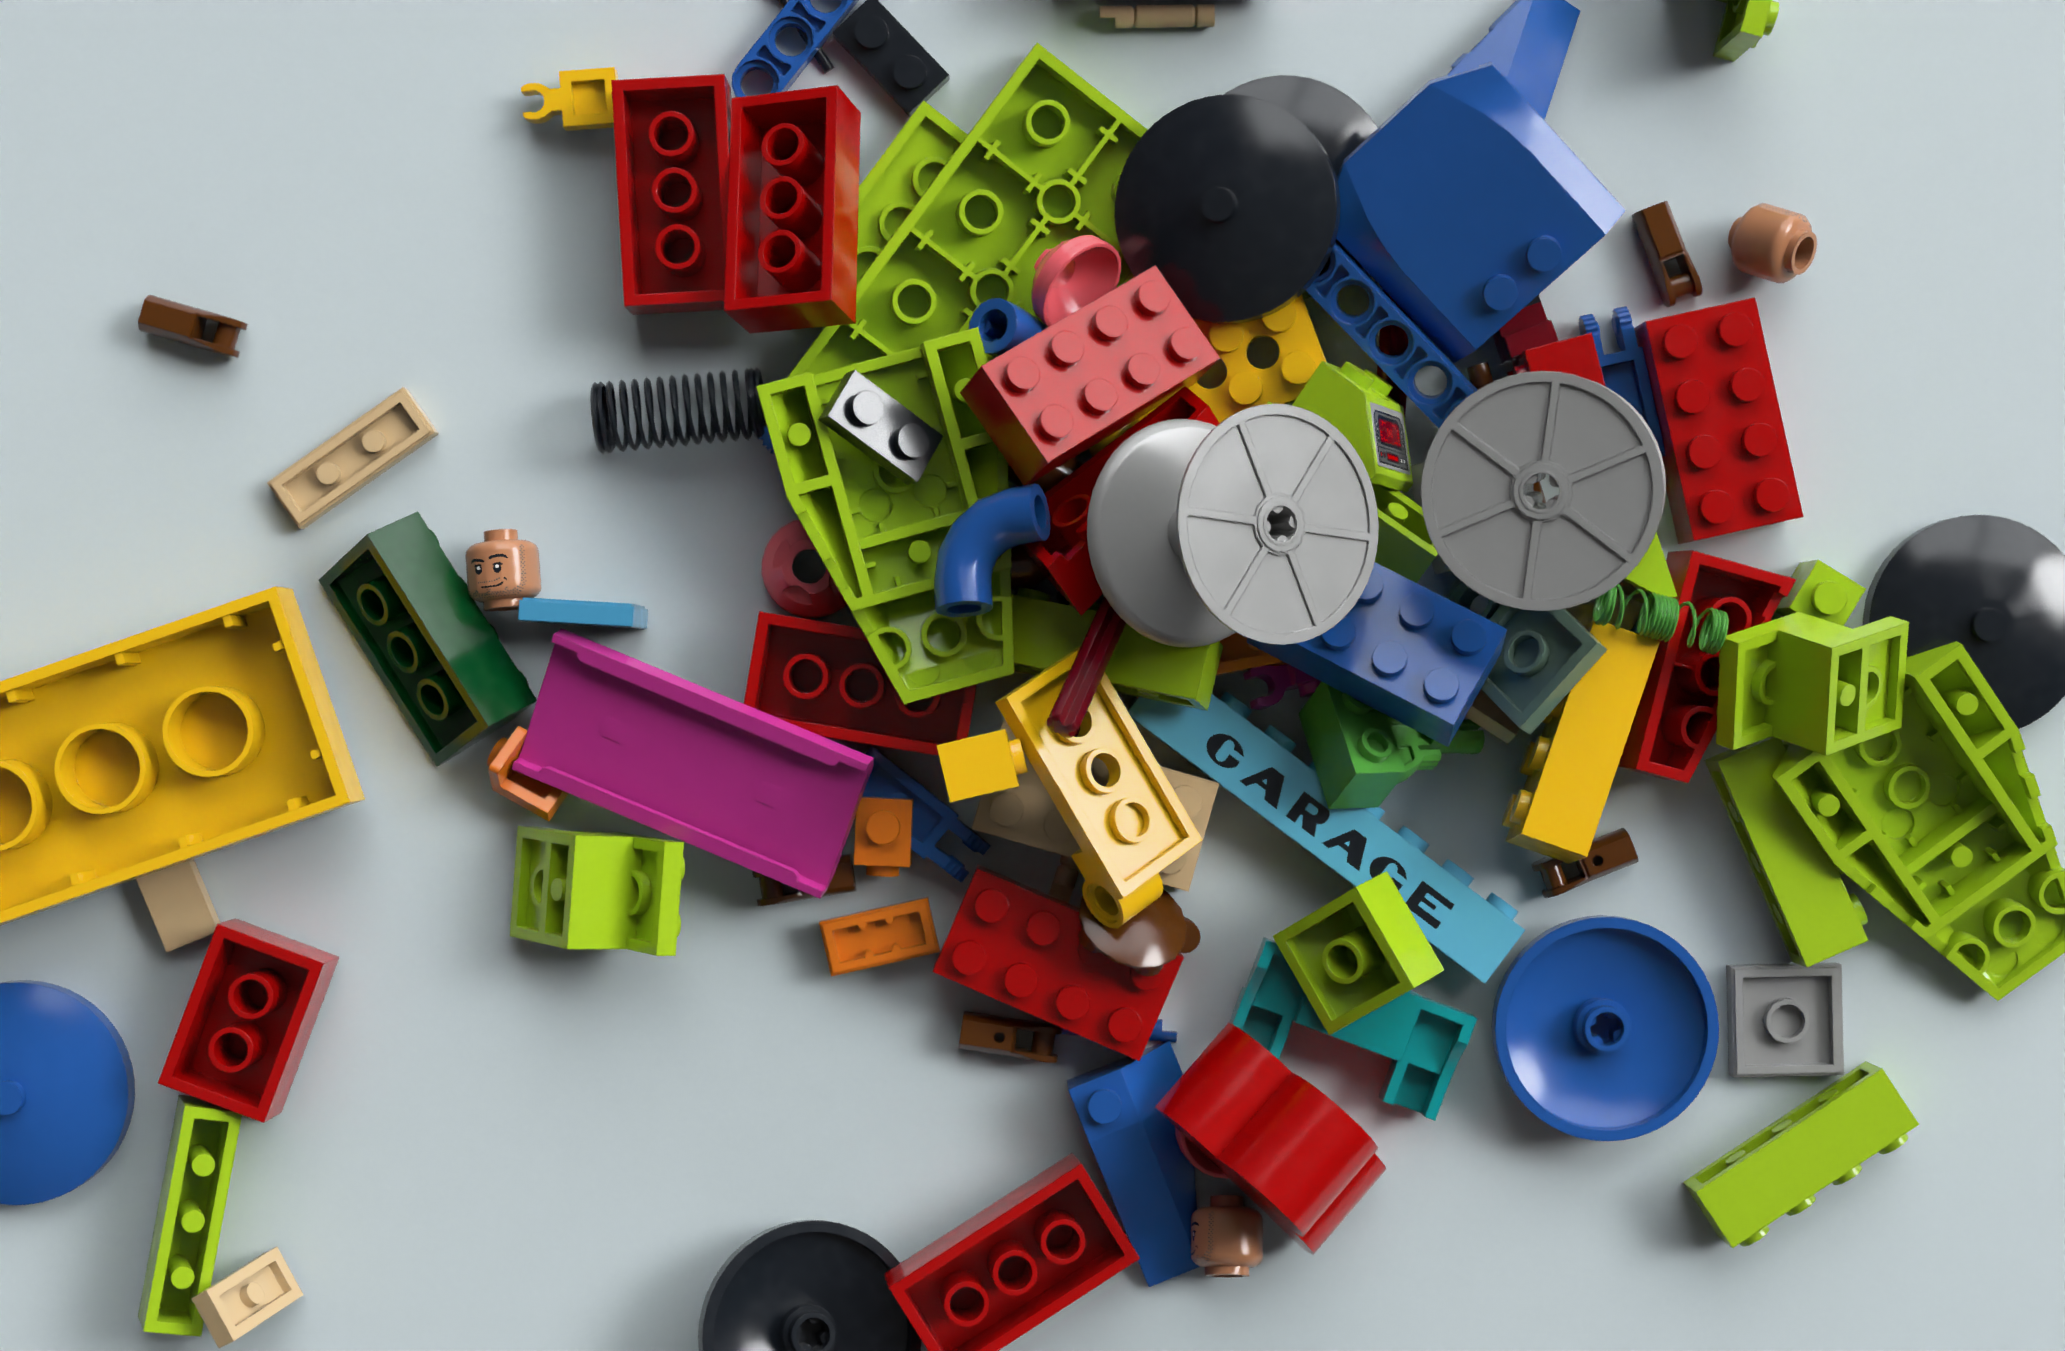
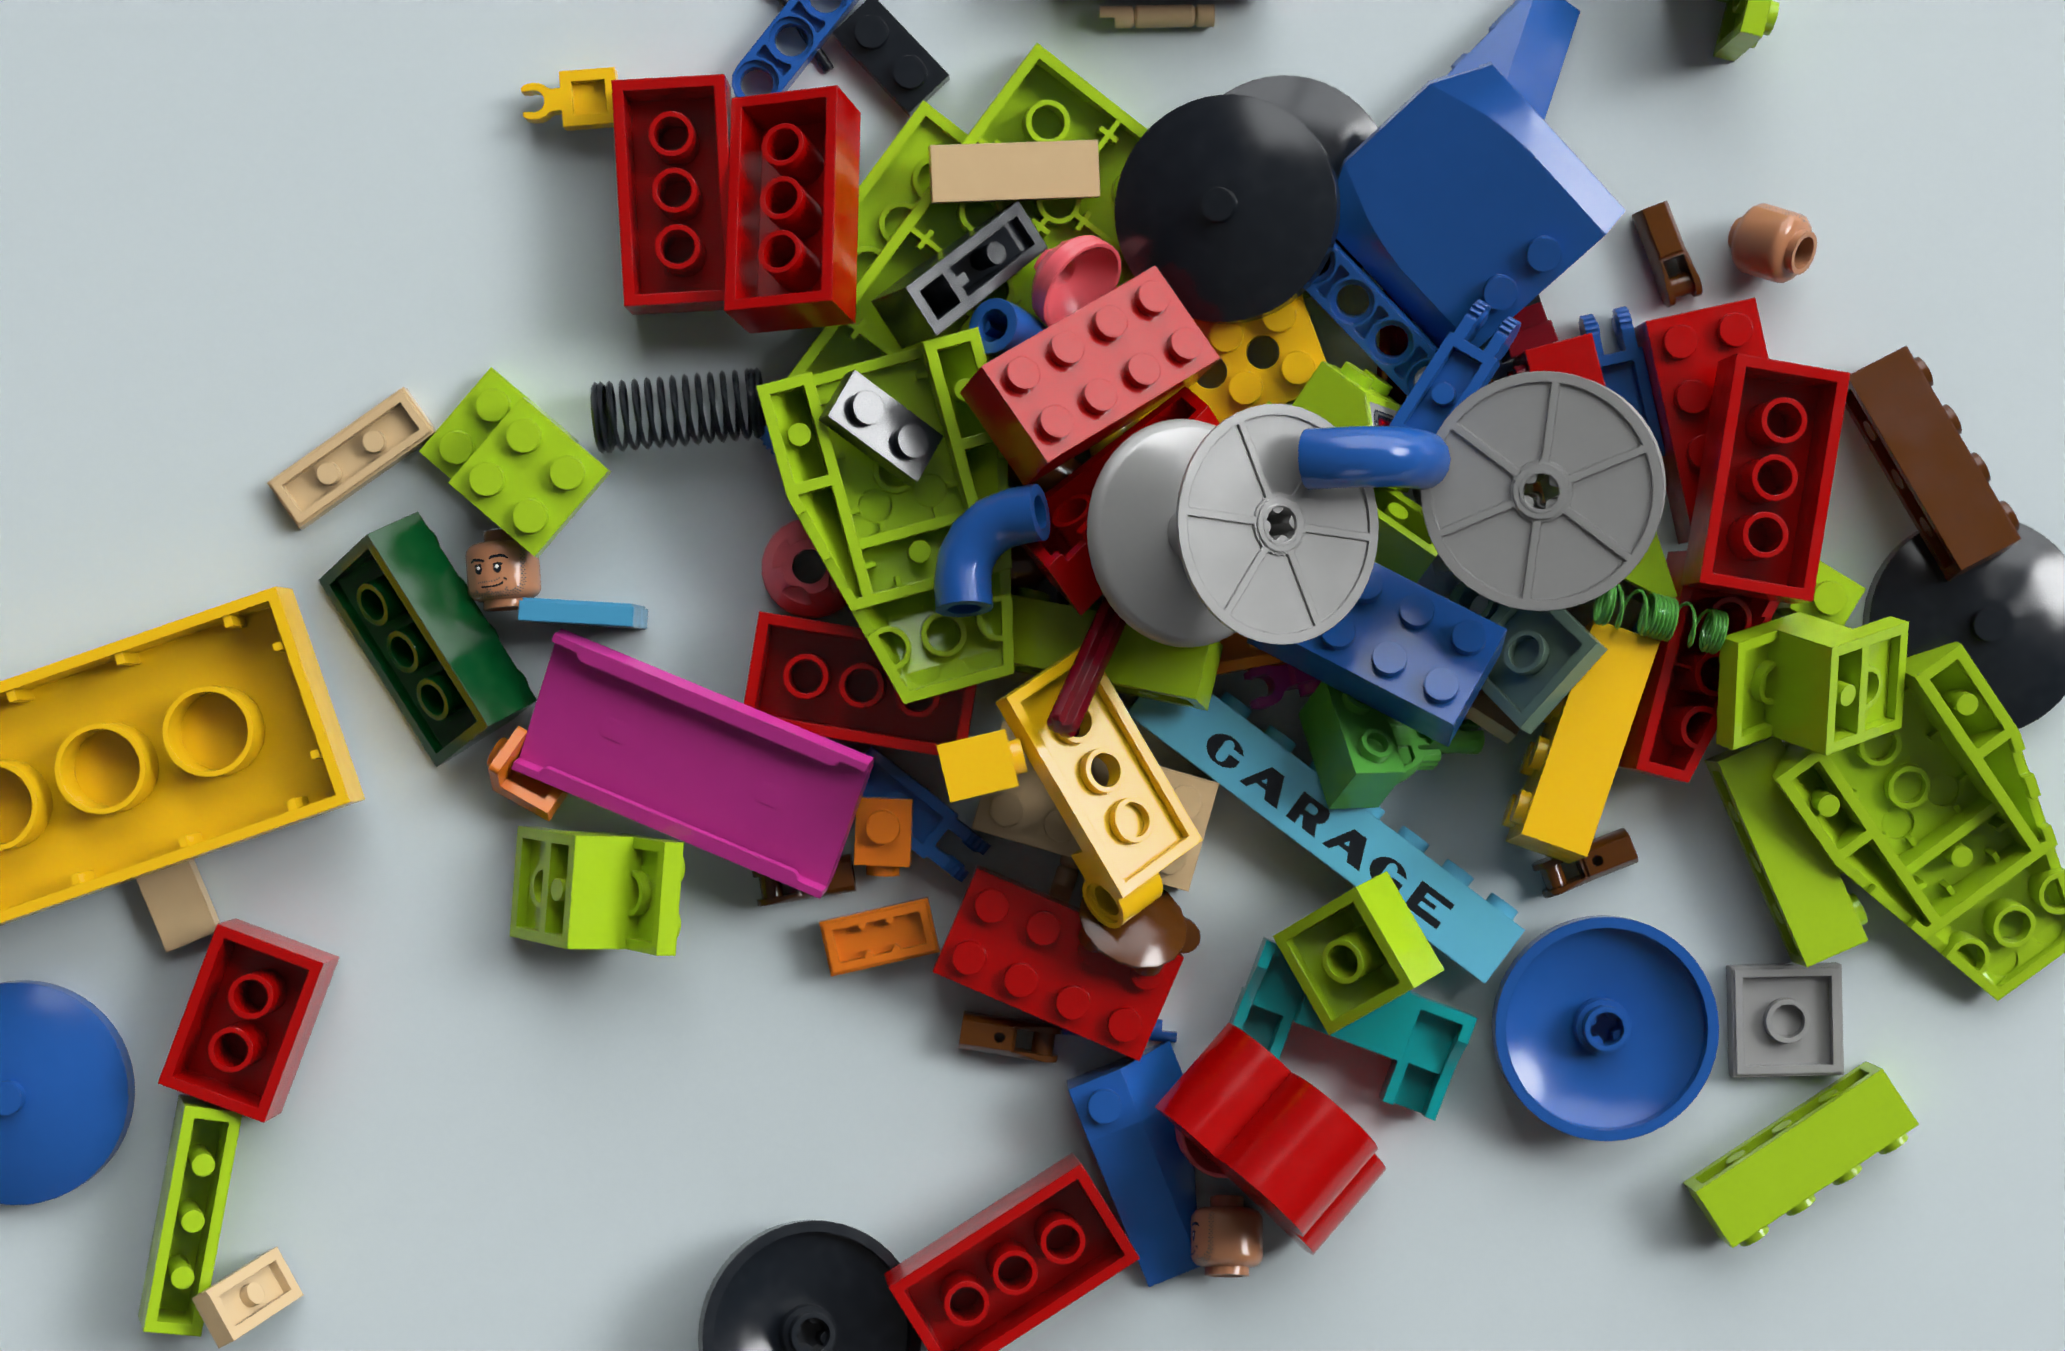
reddish brown bar [138,295,248,358] -> none
none -> lime bracket [419,367,611,558]
none -> black slope [871,200,1048,349]
none -> tan tile [928,140,1100,204]
none -> blue cylinder [1298,426,1451,490]
none -> blue hinge [1389,299,1521,434]
none -> red brick [1681,353,1850,604]
none -> reddish brown brick [1845,345,2021,581]

